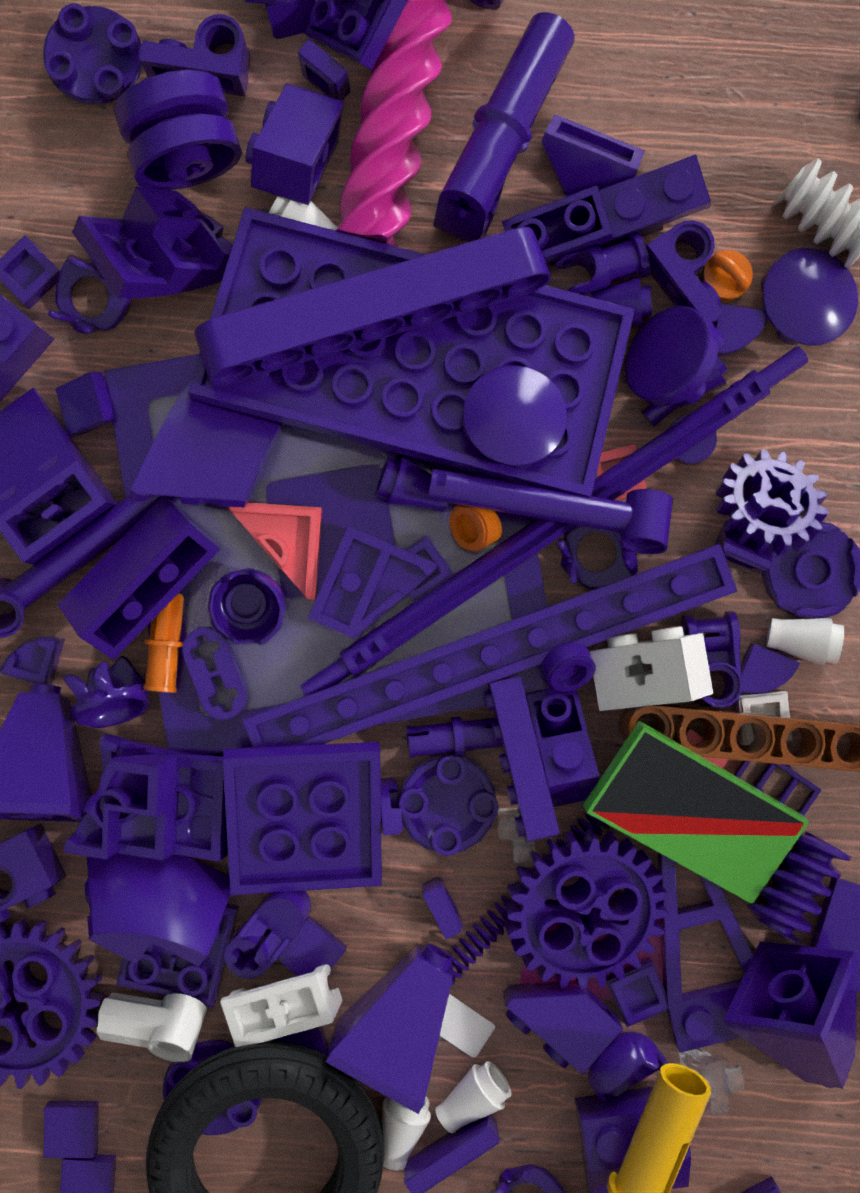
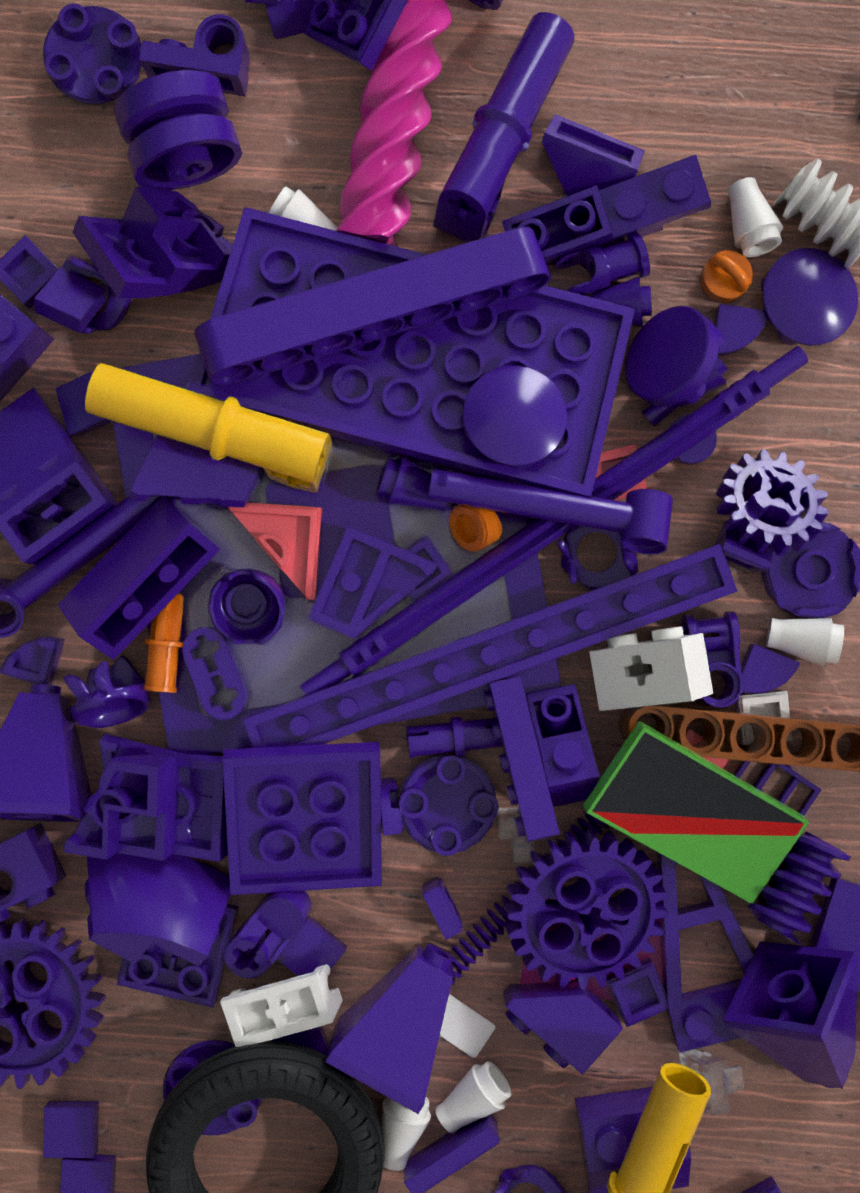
white piece [96,992,207,1062] -> none
dark purple brick [245,83,344,205] -> none
dark purple tile [298,39,351,101] -> none
dark purple tile [541,643,596,692] -> none
dark purple hair [588,1031,668,1102] -> none
dark purple plate [646,220,724,324] -> none
none -> dark purple tile [34,267,106,334]
none -> yellow piece [85,363,332,493]
none -> white cone [727,177,783,257]

